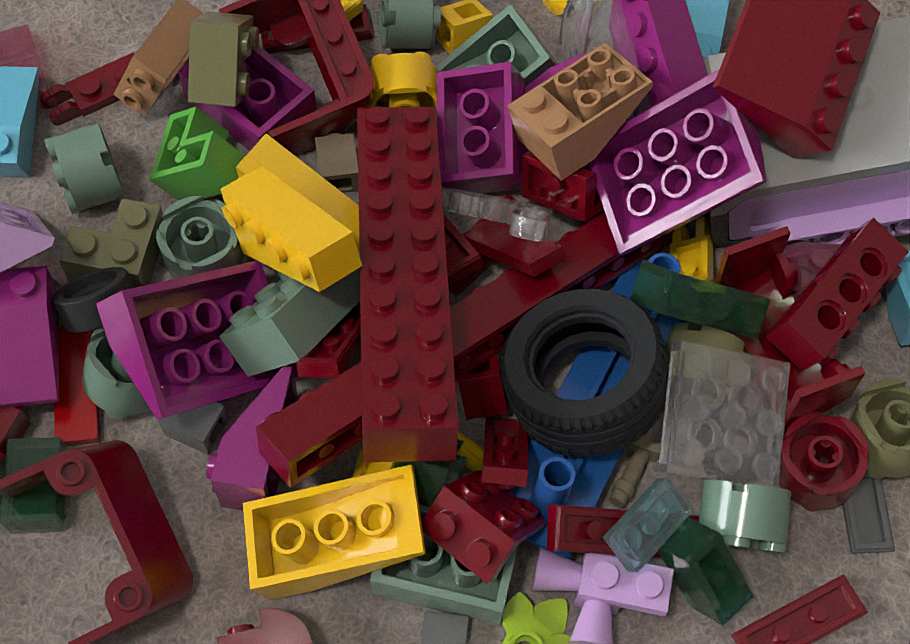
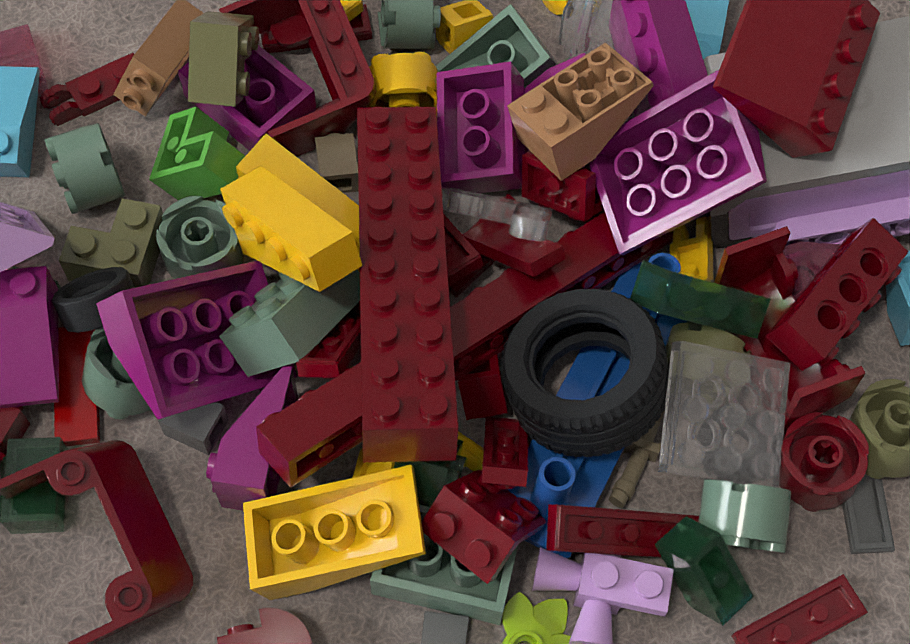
clear light blue plate [603,478,692,572] -> none

